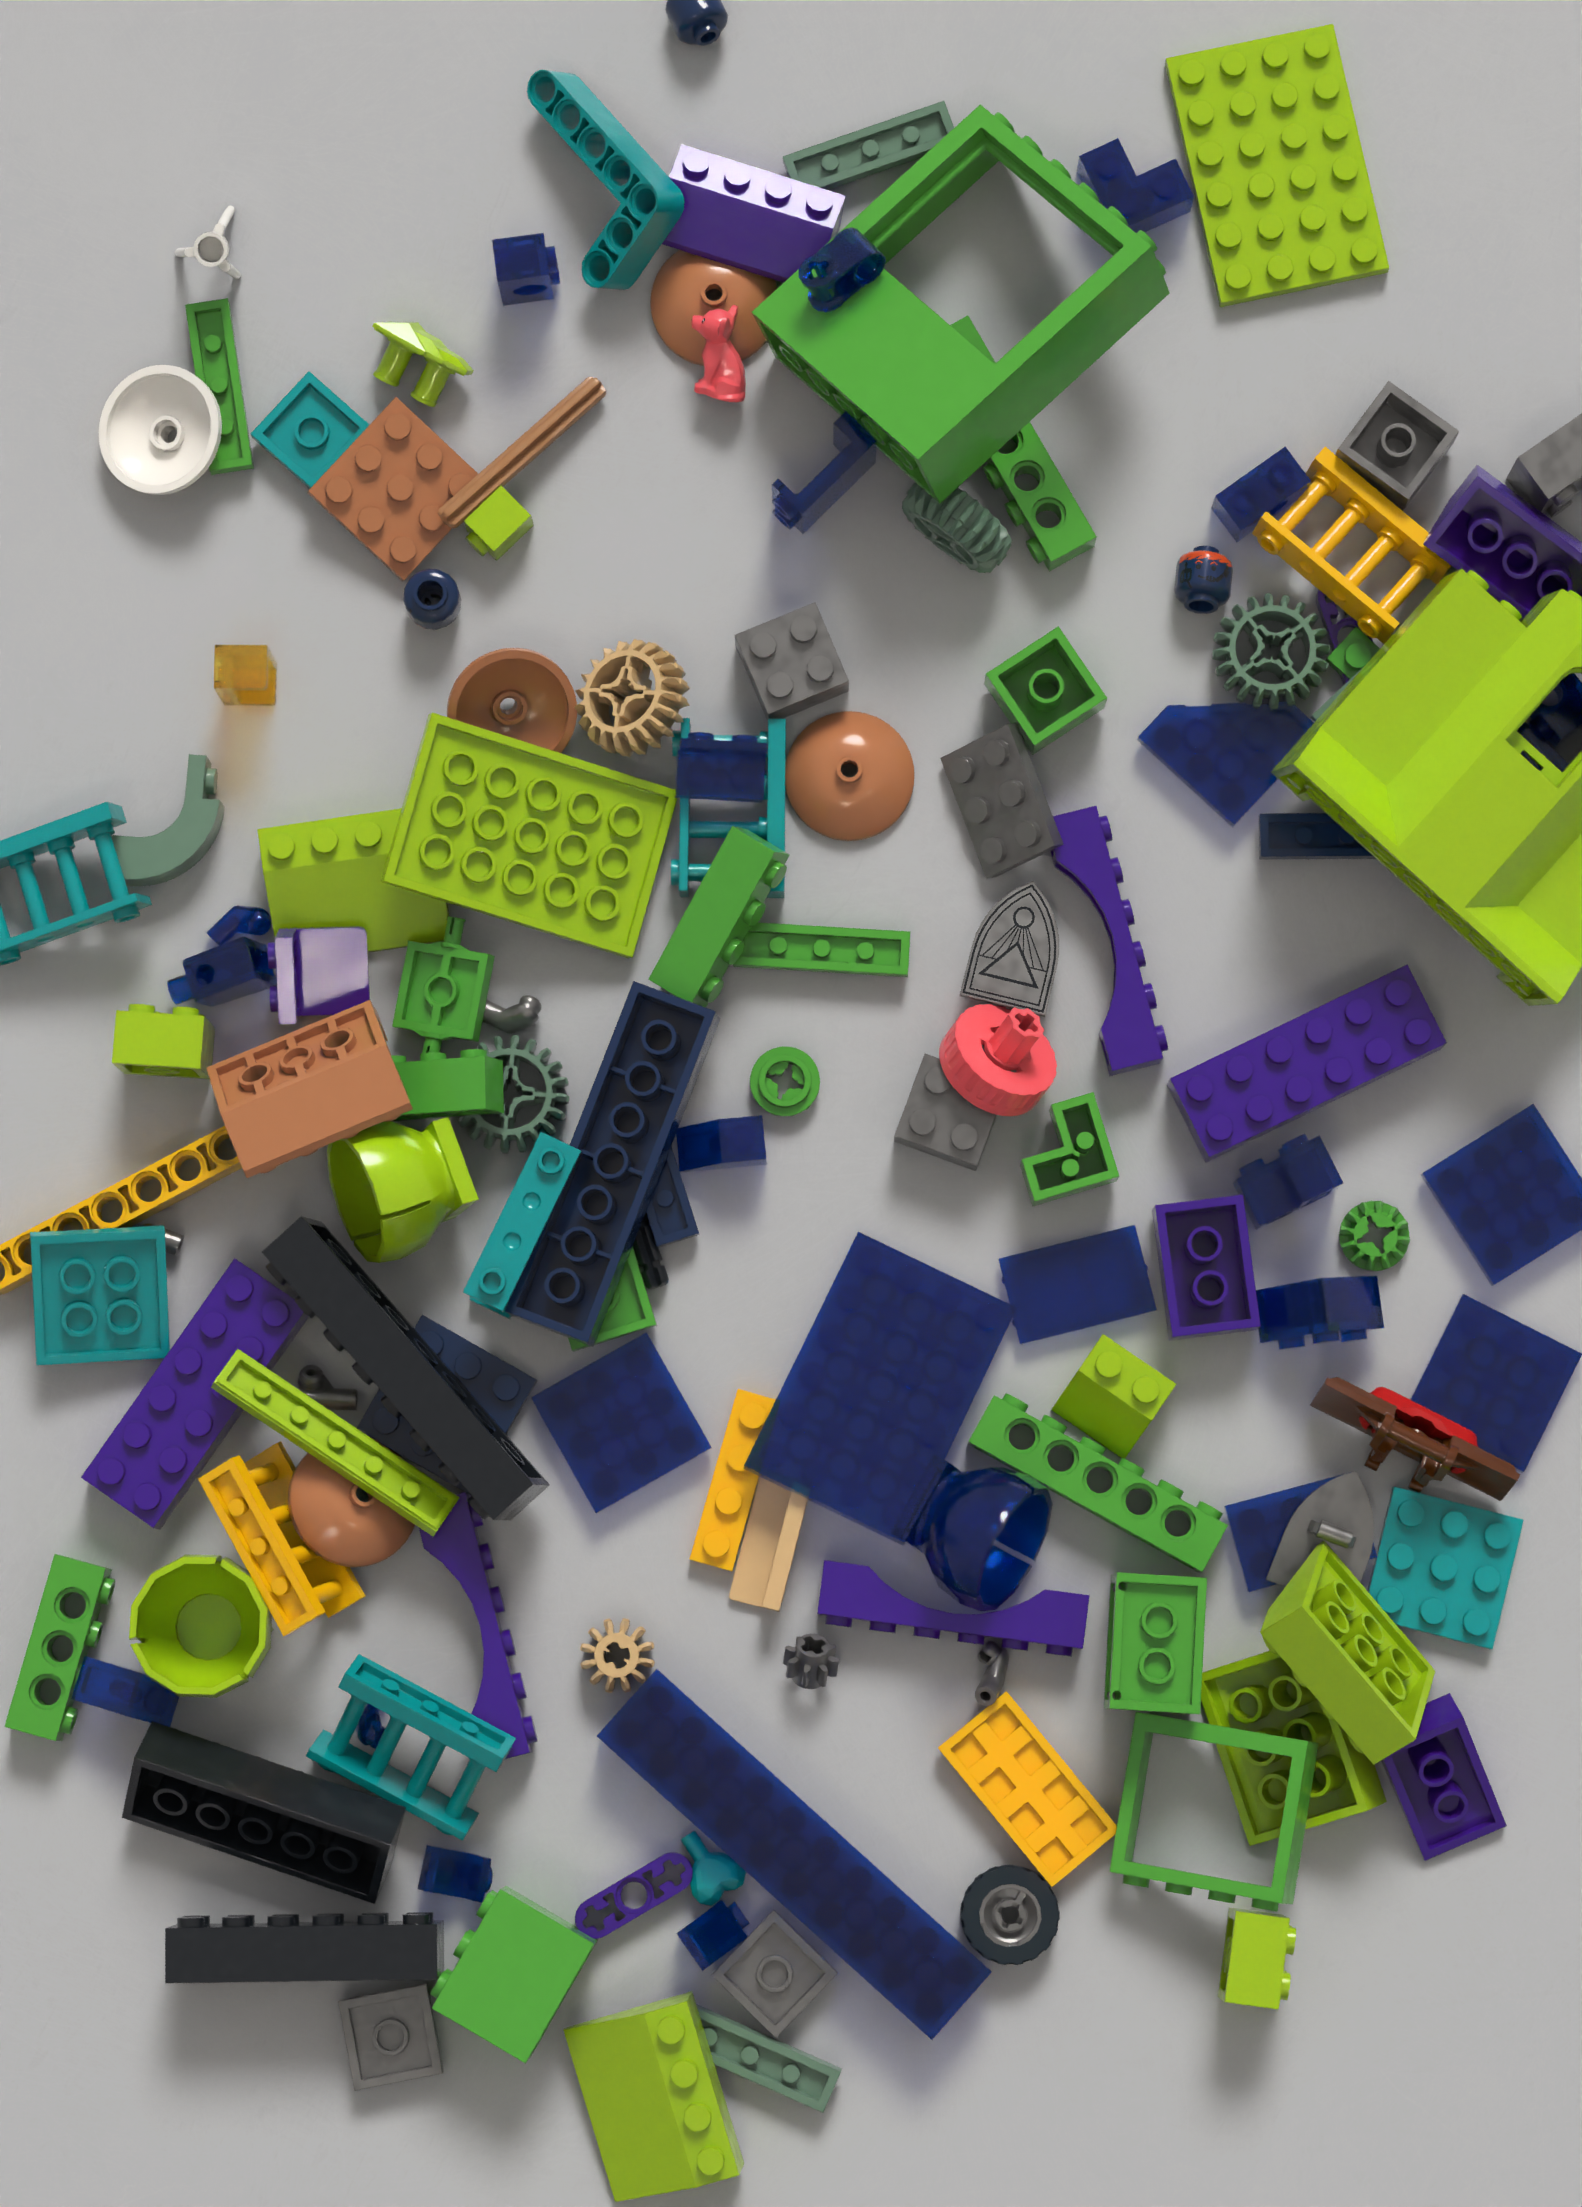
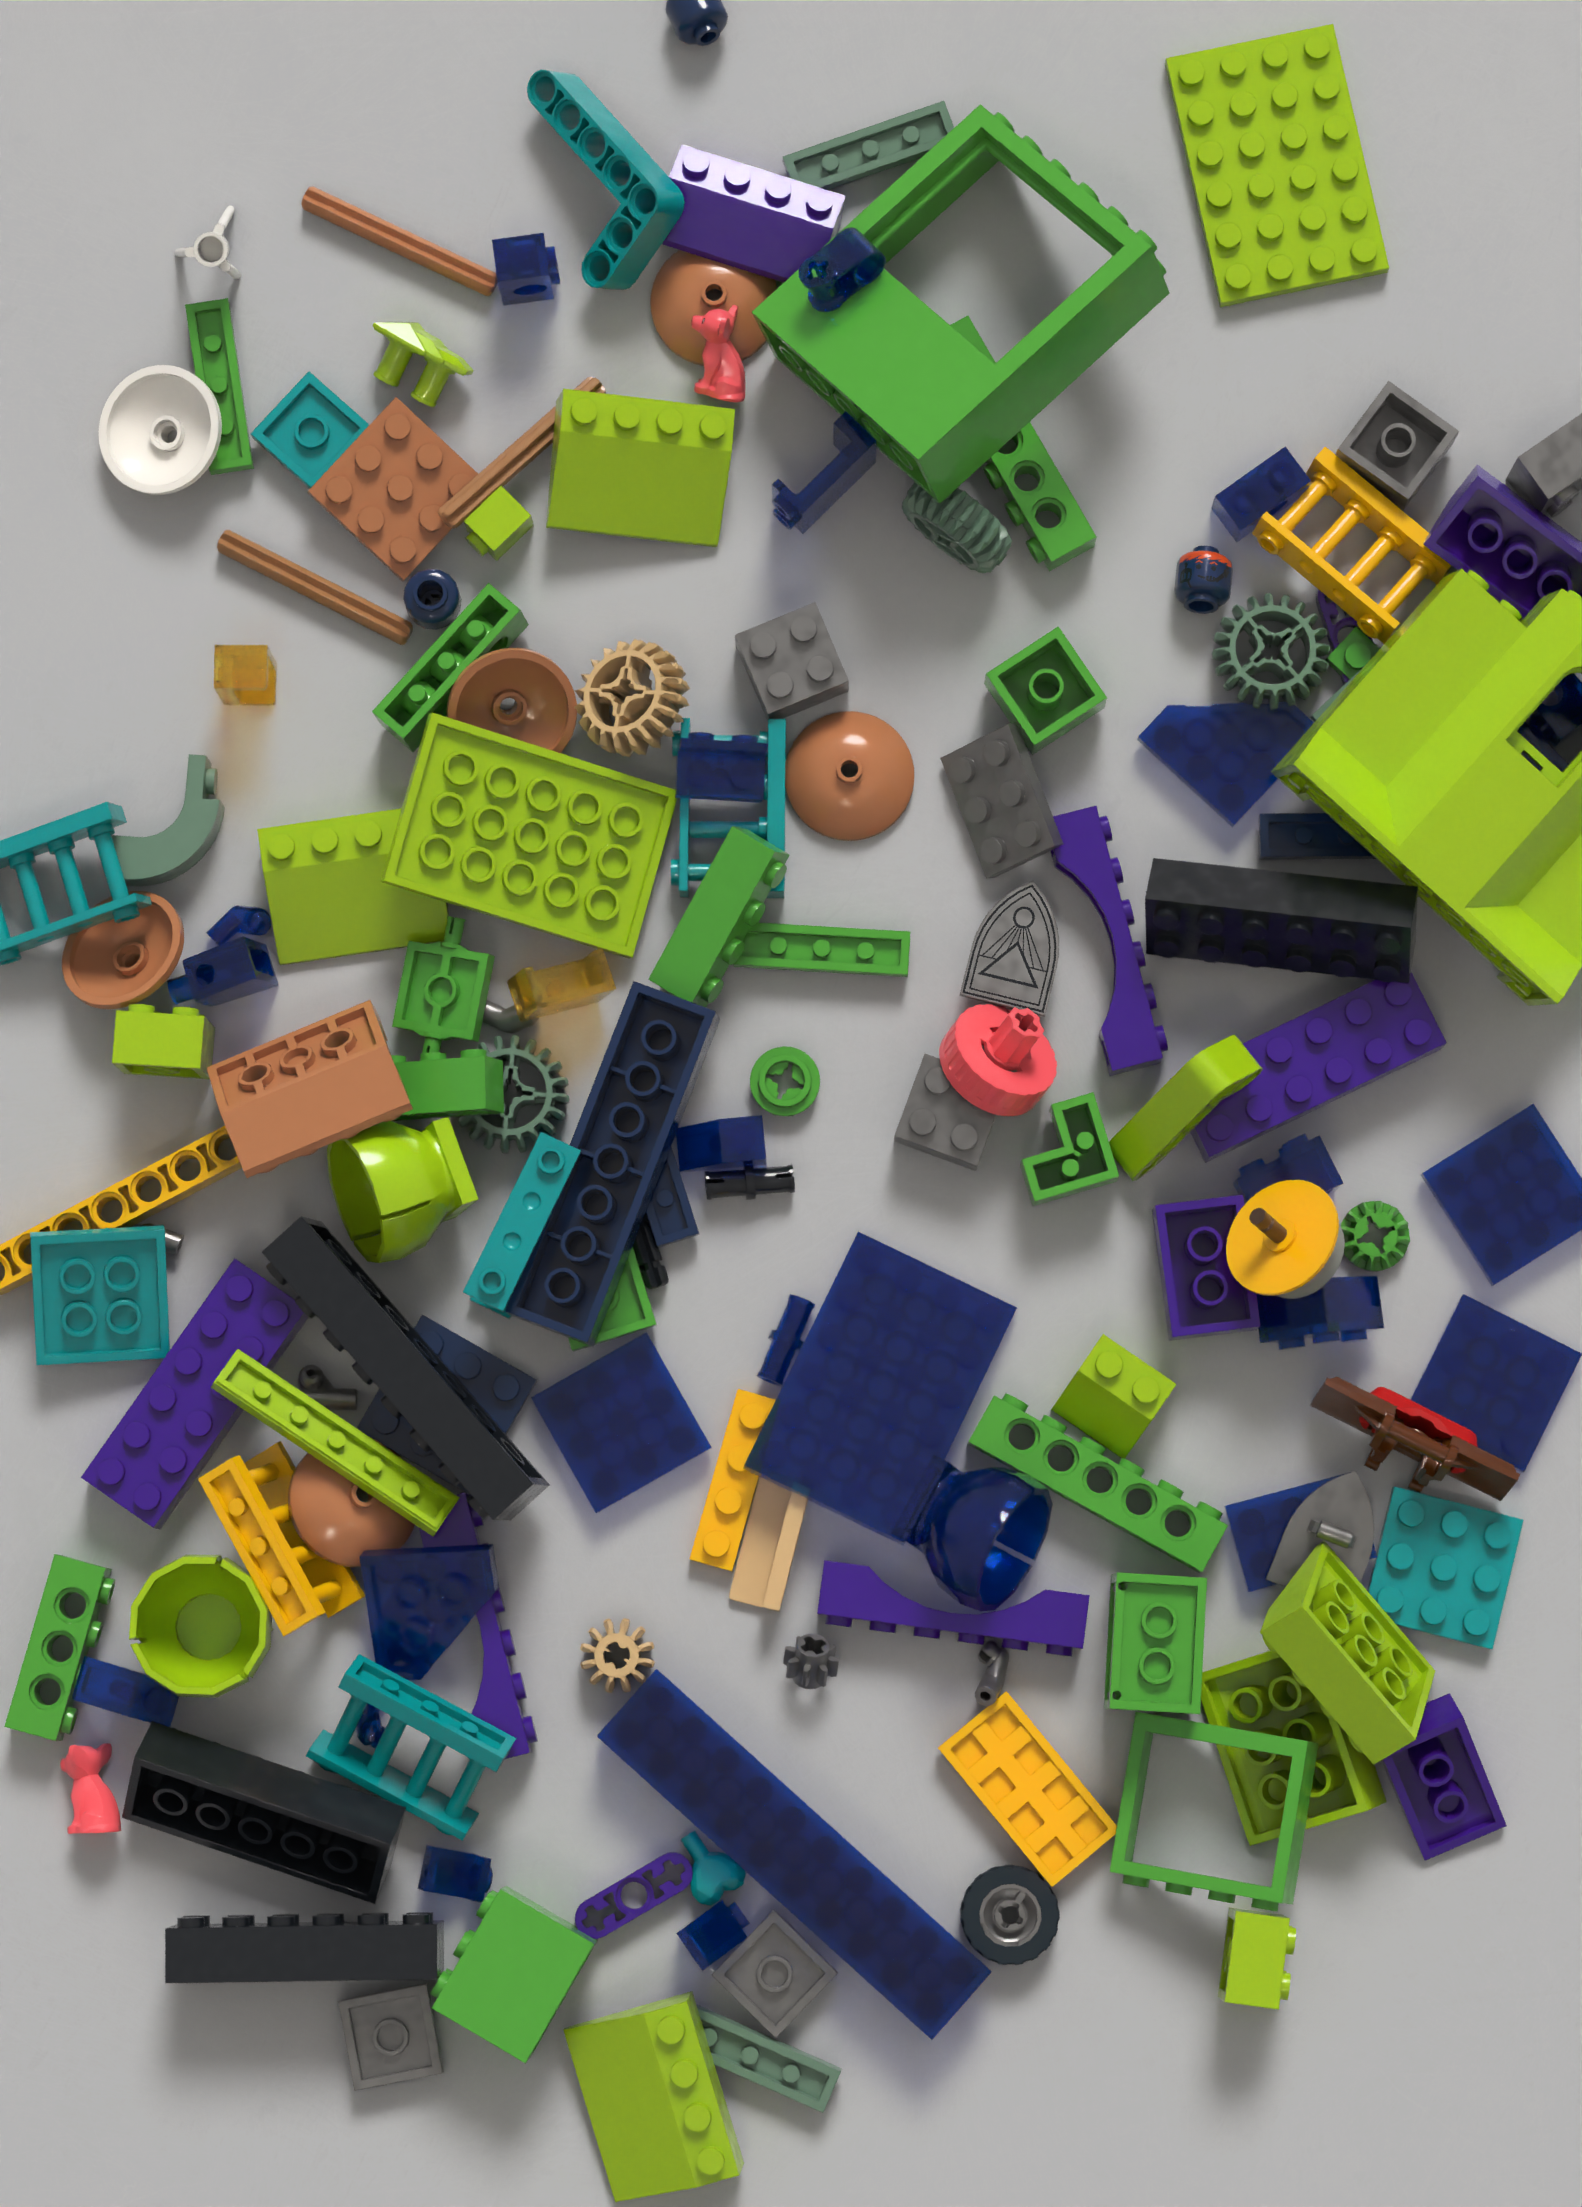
bracket [267,926,370,1024] -> none
clear blue piece [998,1225,1157,1344] -> none
clear blue brick [1077,138,1194,233] -> none
none -> coral animal [60,1743,121,1834]
none -> nougat dish [62,891,184,1009]
none -> medium nougat axle [216,530,413,645]
none -> nougat axle [301,186,499,296]
none -> clear blue plate [360,1544,499,1680]
none -> bright green brick [372,583,529,752]
none -> clear yellow panel [507,949,616,1022]
none -> lime slope [546,389,735,547]
none -> black pin [705,1164,795,1200]
none -> clear blue pin [757,1294,815,1387]
none -> lime beam [1109,1034,1263,1181]
none -> black brick [1145,858,1418,983]
none -> yellow piece [1226,1180,1345,1299]

